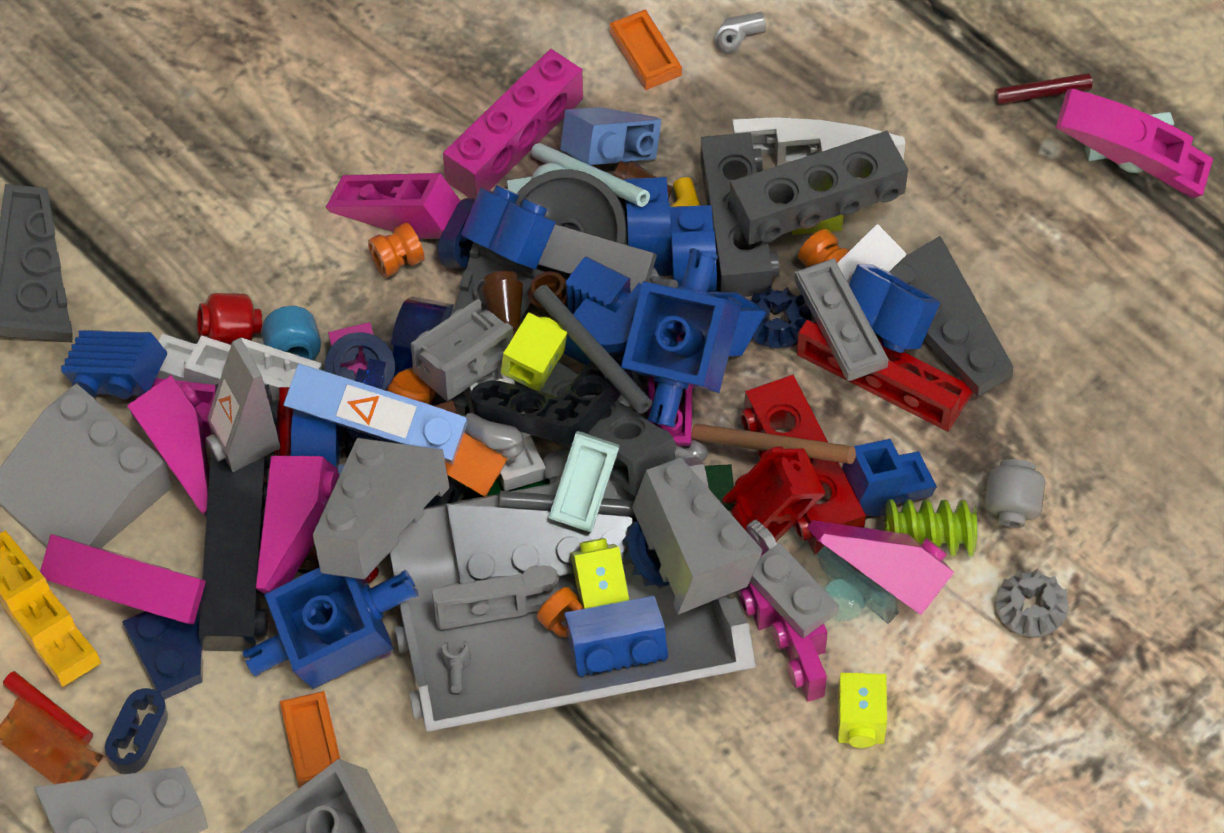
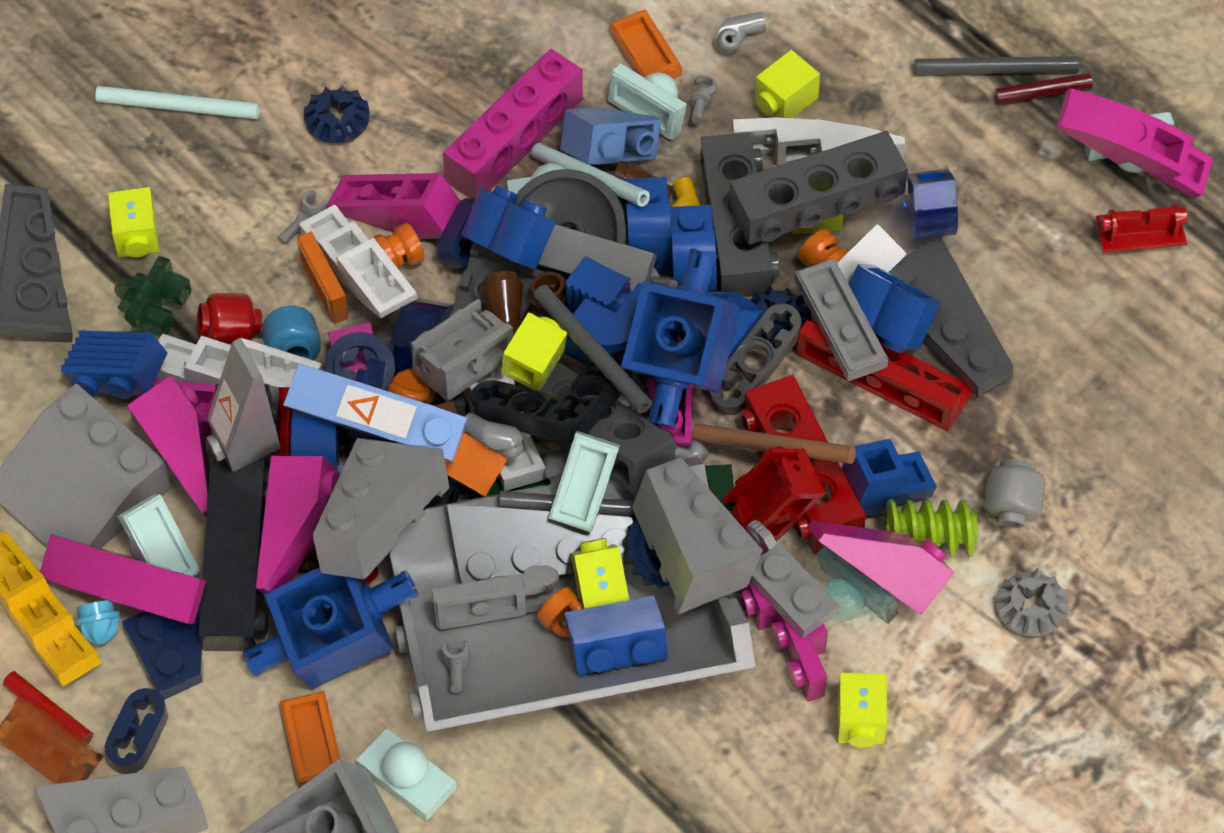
none -> medium azure plate [74,600,120,645]
none -> light aqua piece [95,86,260,120]
none -> neon yellow brick [108,187,160,258]
none -> clear green hips [114,256,192,337]
none -> light aqua tile [118,494,201,576]
none -> light grey hand [278,190,327,244]
none -> orange tile [297,231,349,324]
none -> white slope [299,205,418,318]
none -> dark blue gear [304,84,370,143]
none -> light aqua tile [356,728,457,821]
none -> light aqua tile [607,64,687,141]
none -> light grey hand [690,76,717,124]
none -> dark grey beam [710,303,802,415]
none -> neon yellow brick [755,50,820,118]
none -> clear blue brick [903,168,958,240]
none -> dark grey piece [914,56,1079,75]
none -> red hinge [1096,204,1188,253]

